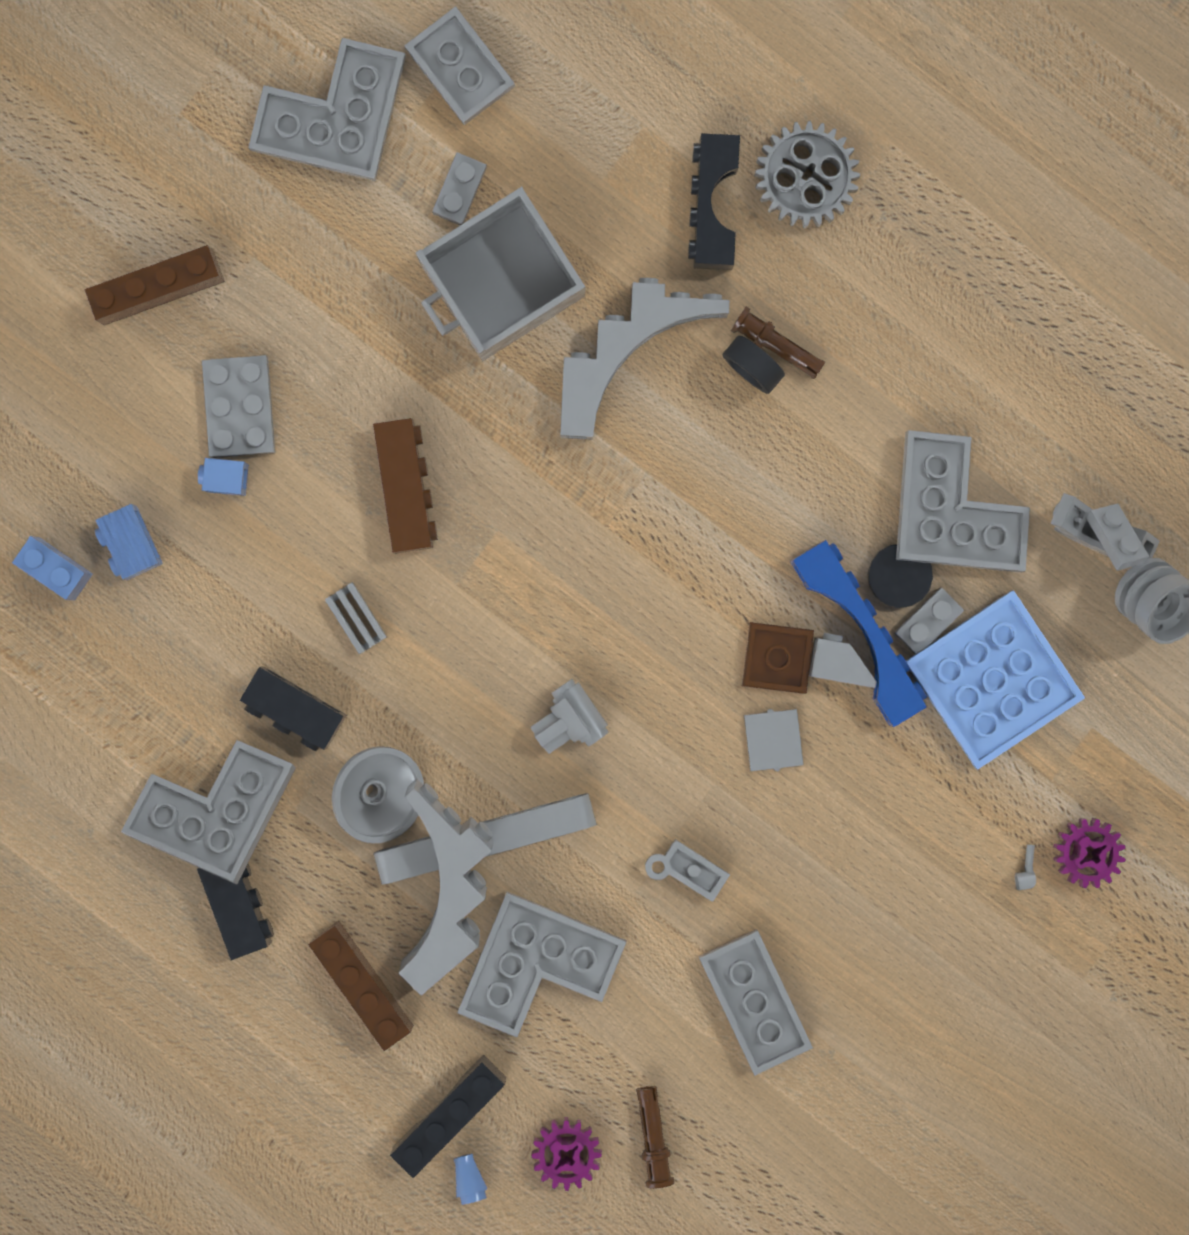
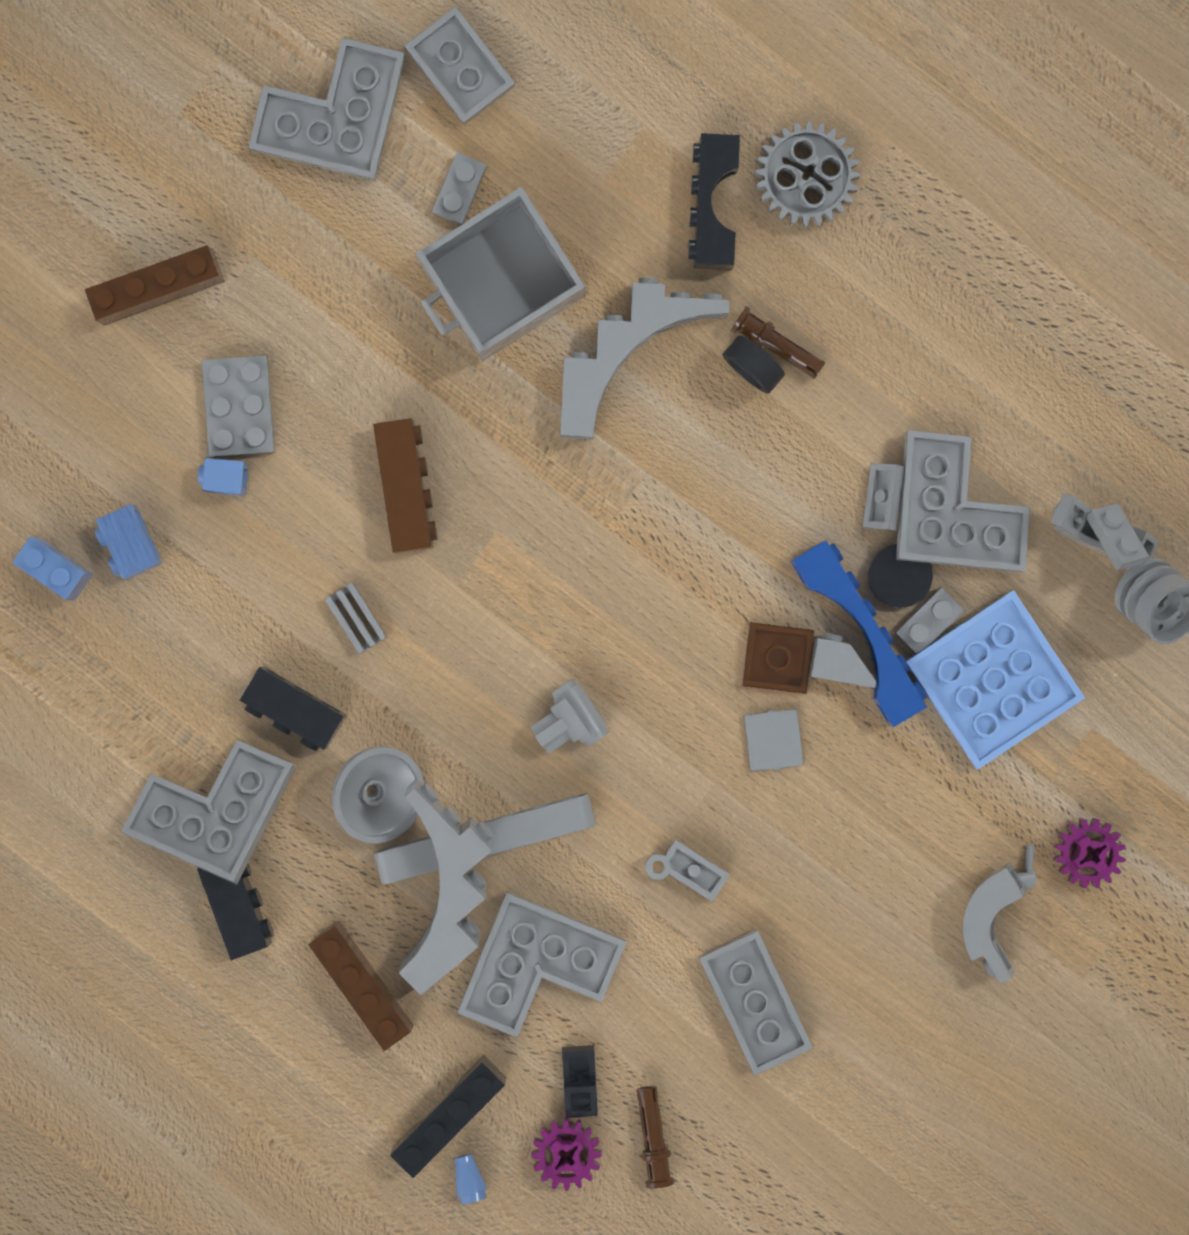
none -> black slope [562,1045,598,1118]
none -> light grey plate [863,463,905,531]
none -> light grey arch [963,862,1027,984]

